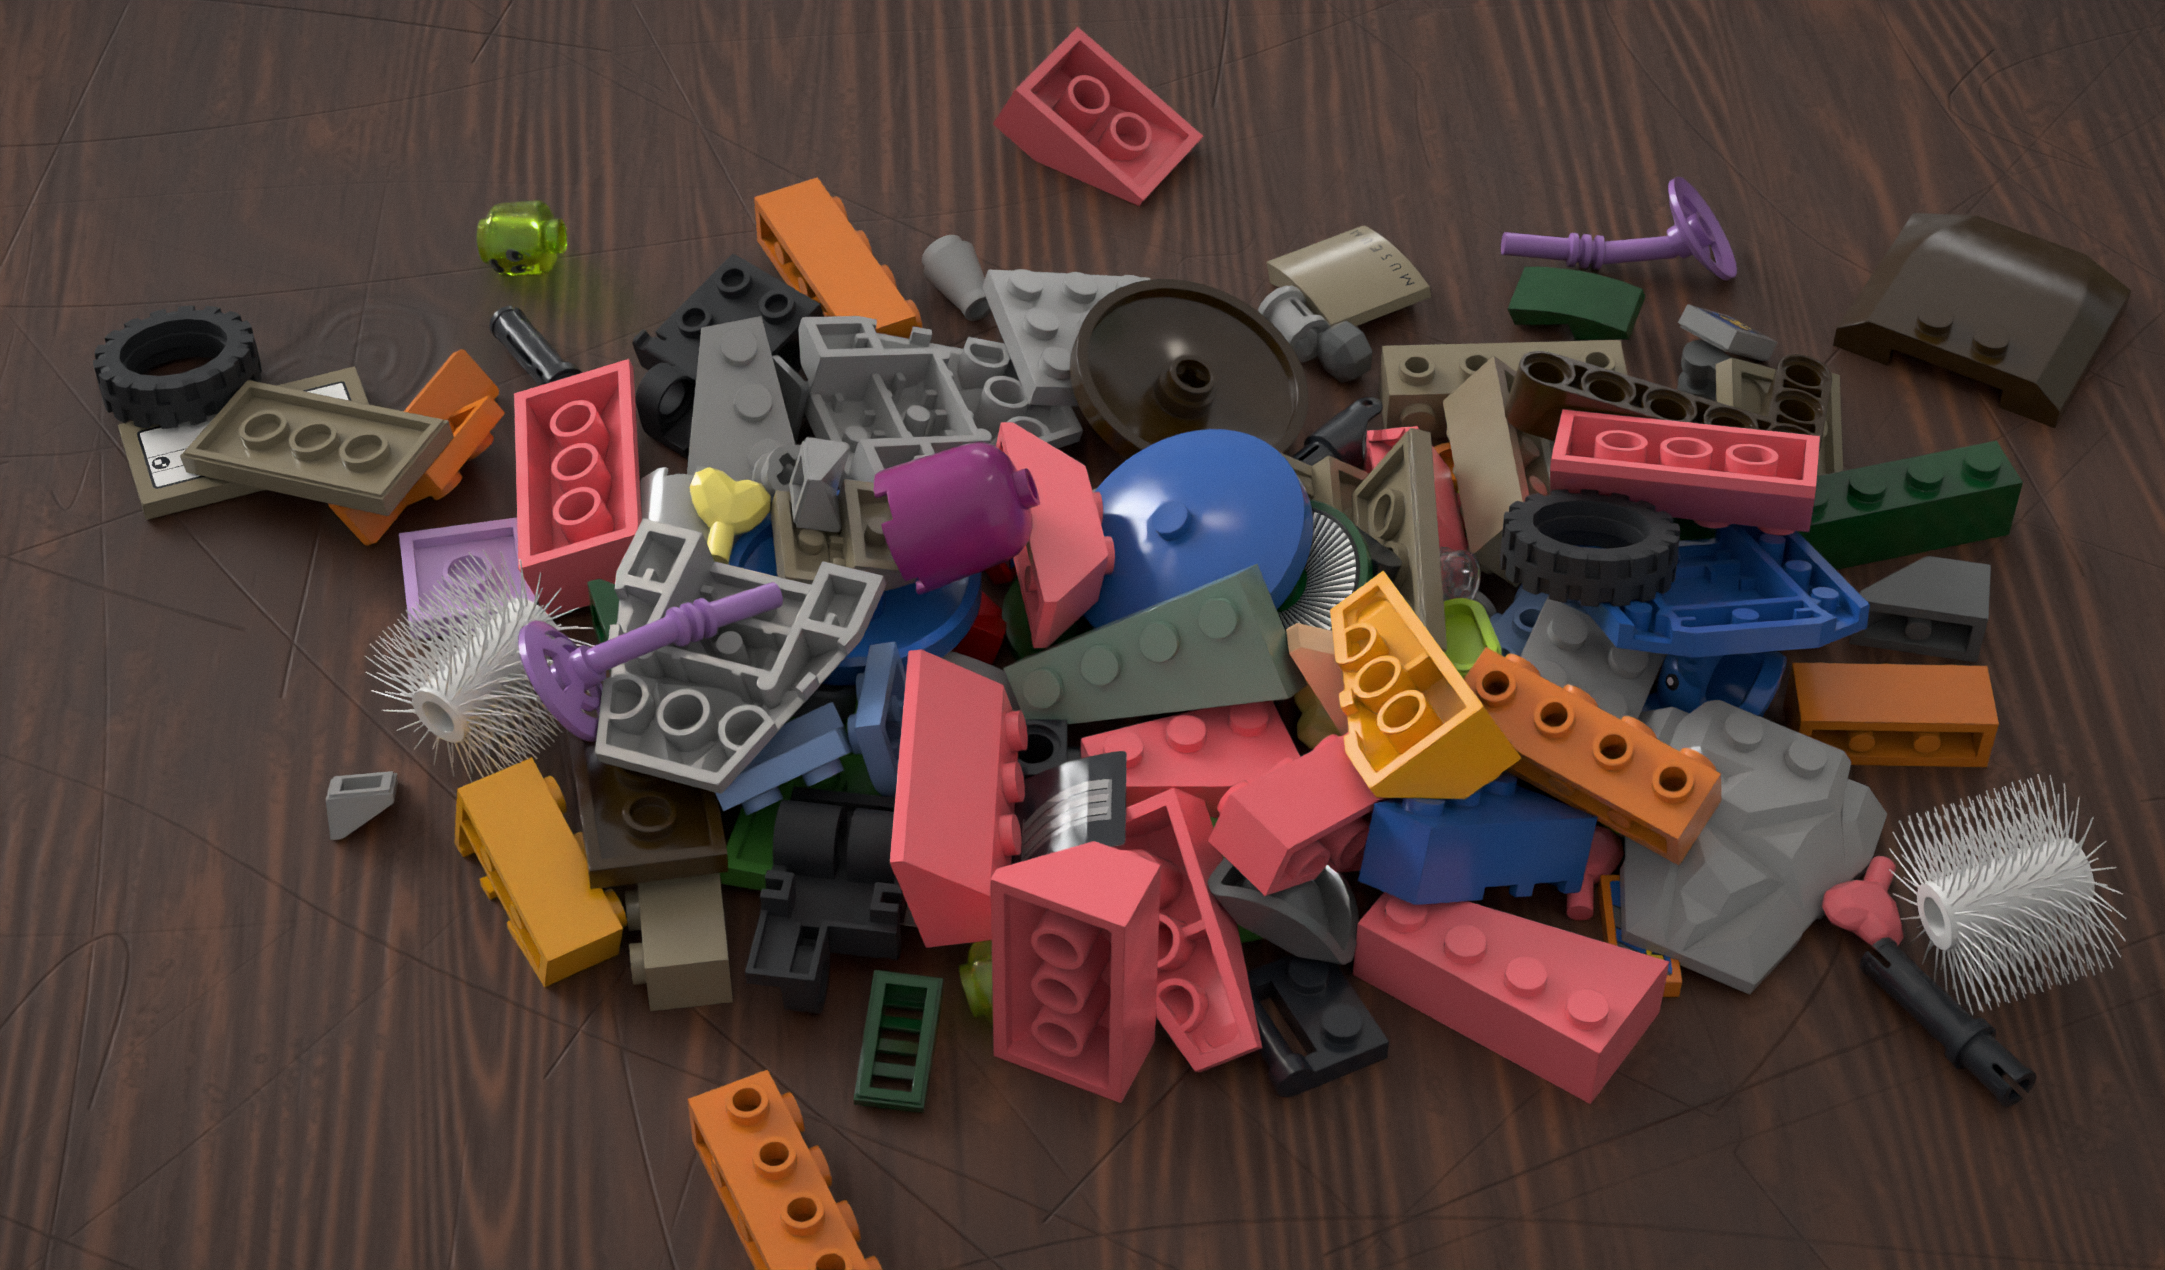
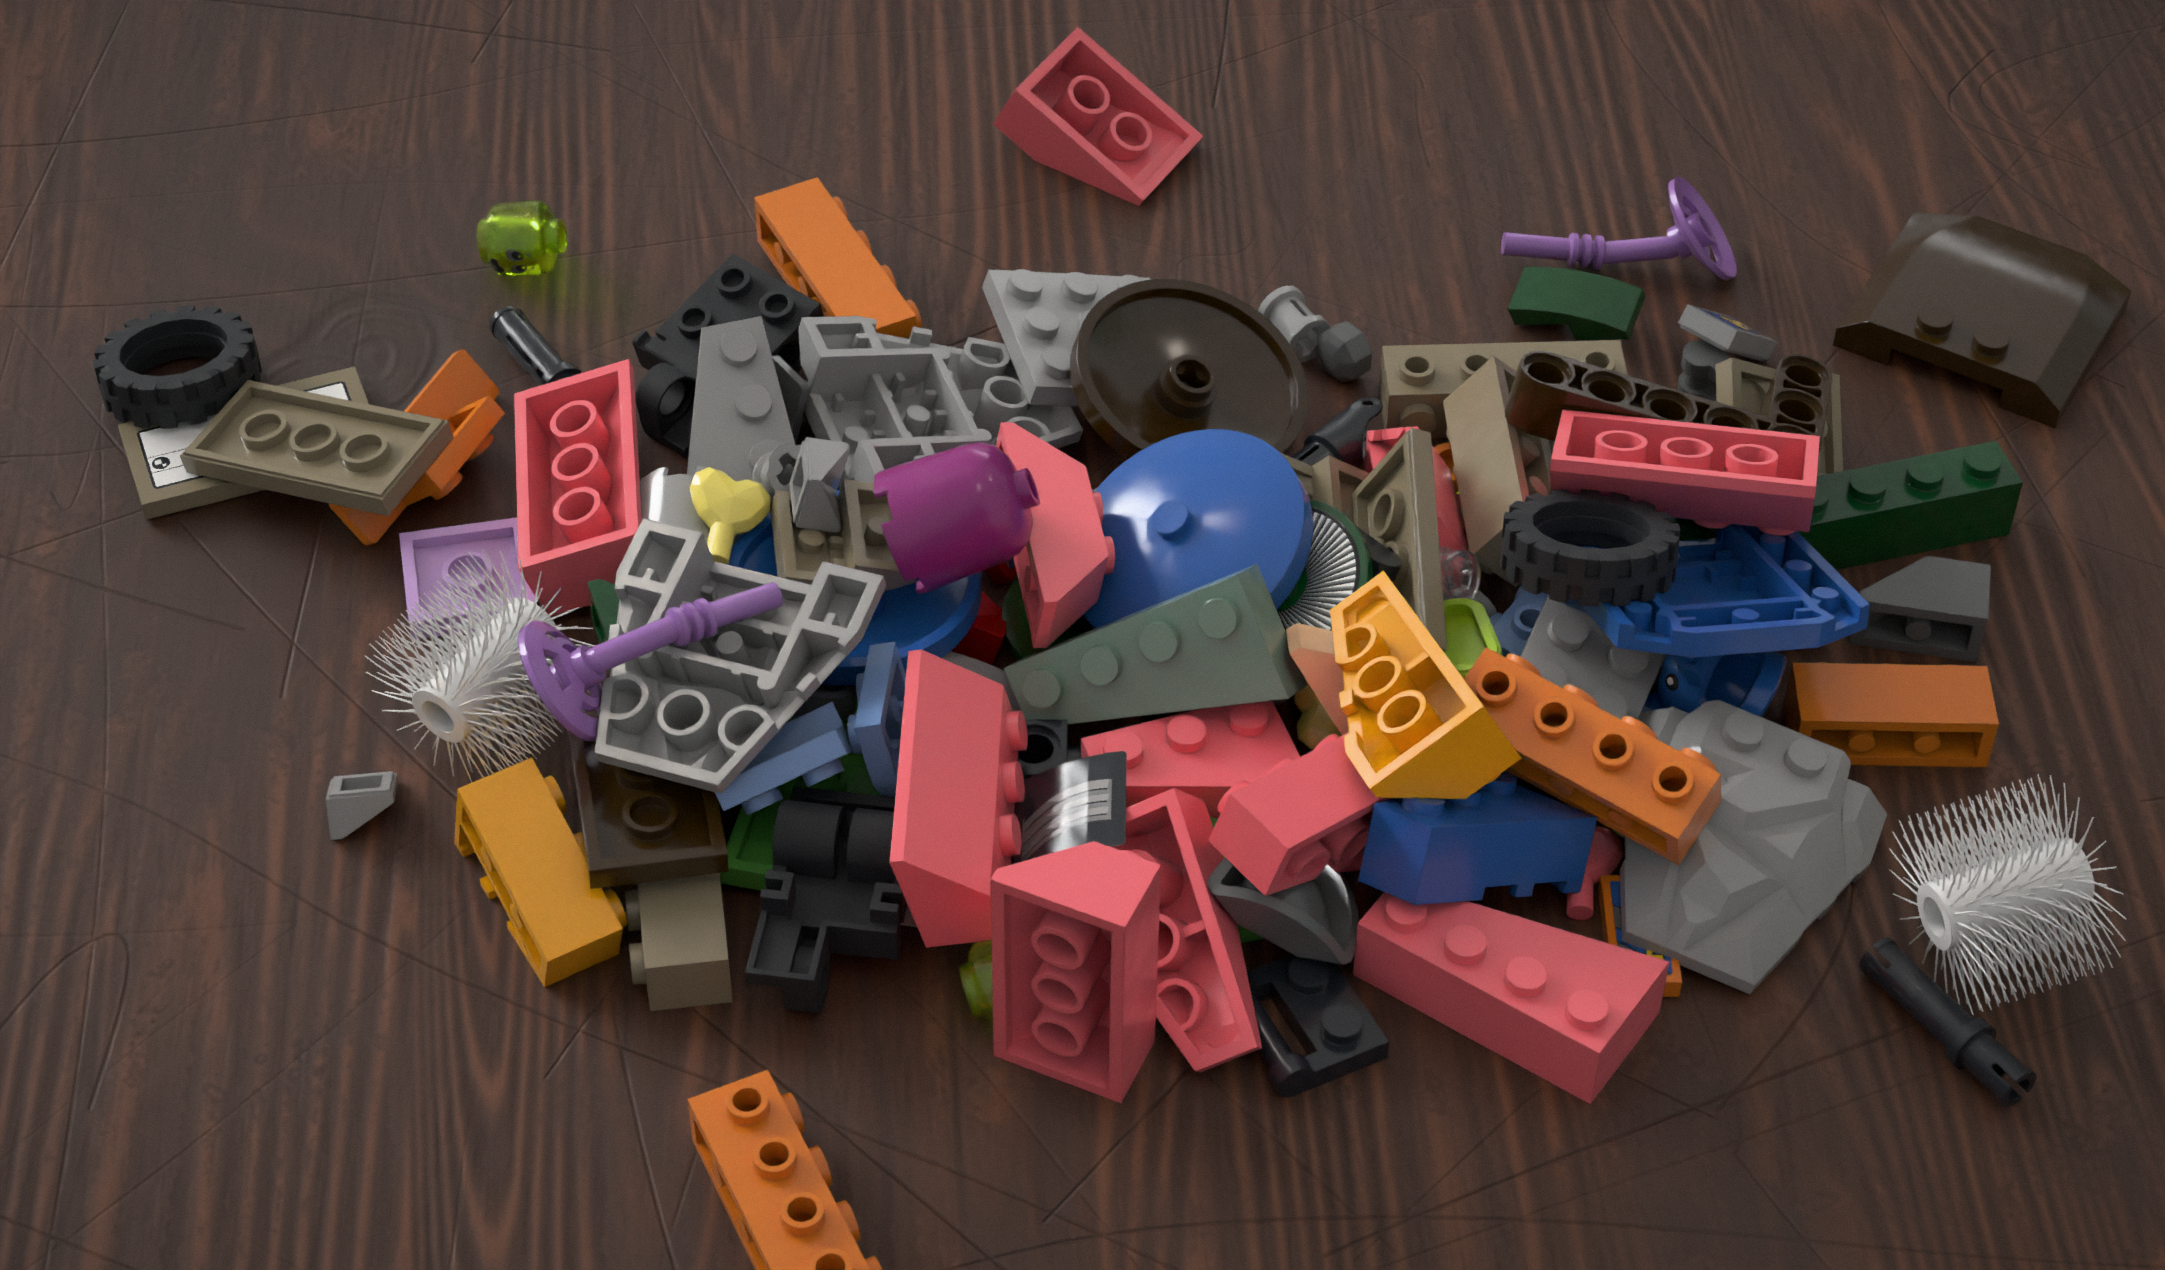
dark green slope [853,970,944,1113] -> none
light grey cone [922,235,991,321] -> none
dark tan slope [1267,225,1431,326] -> none
coral rock [1822,856,1904,950] -> none

